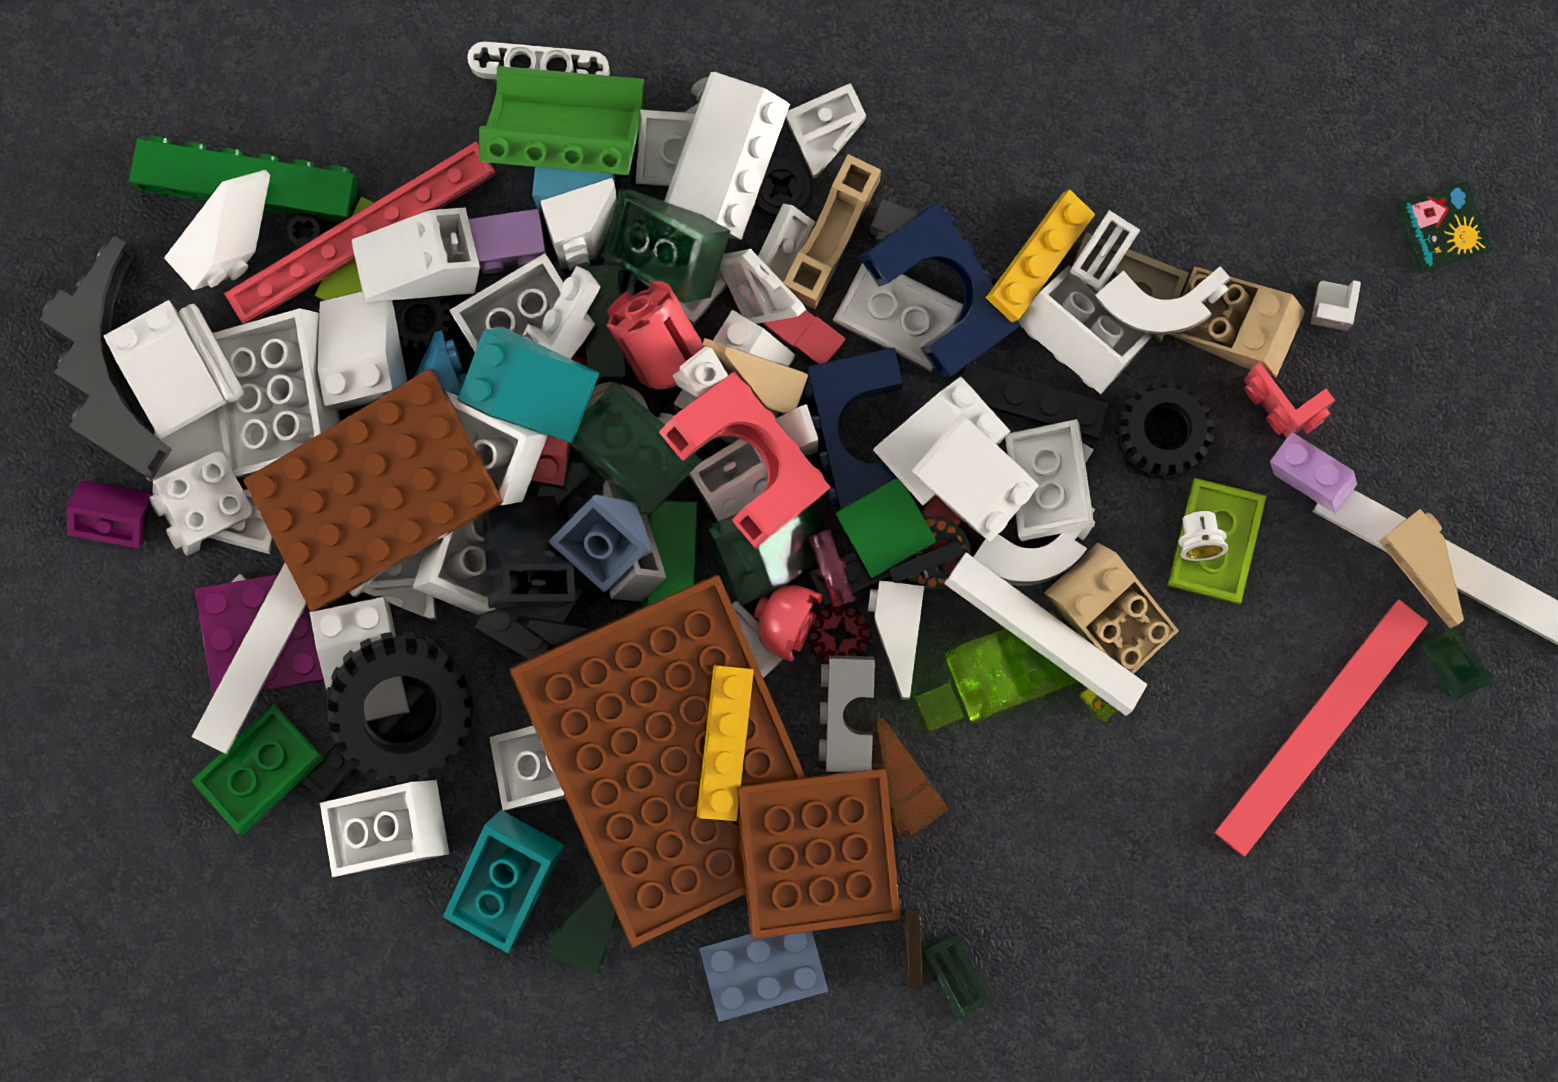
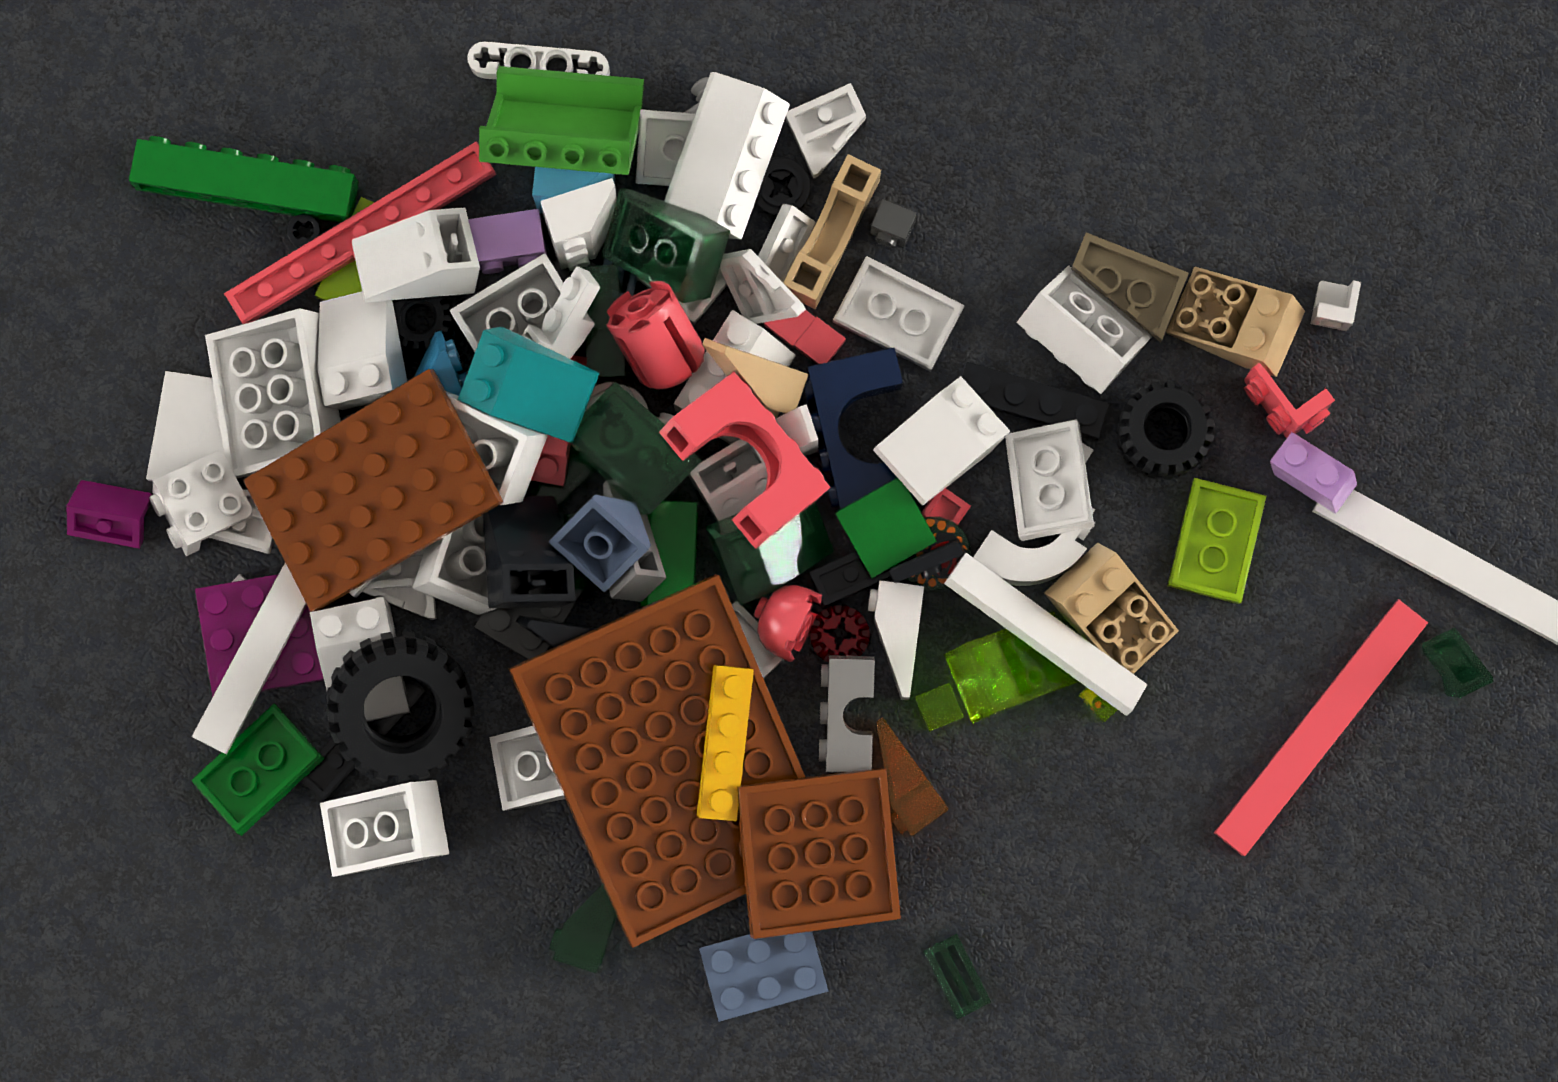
dark grey arch [40,236,172,480] -> none
white slope [104,300,226,439] -> none
white slope [164,170,270,290] -> none
white axle [179,304,244,403] -> none
teal slope [443,810,566,953] -> none
white bracket [672,346,728,398] -> none
clear pink pin [808,529,856,608] -> none
dark blue arch [858,203,1021,378] -> none
dark brown tile [904,909,922,986] -> none
white slope [912,413,1039,542] -> none
yellow plate [986,189,1095,323] -> none
white tile [1069,210,1140,292] -> none
white arch [1095,266,1230,334] -> none
white piece [1178,511,1229,561] -> none
tan slope [1379,509,1464,628] -> none
clear green tile [1396,181,1492,274] -> none

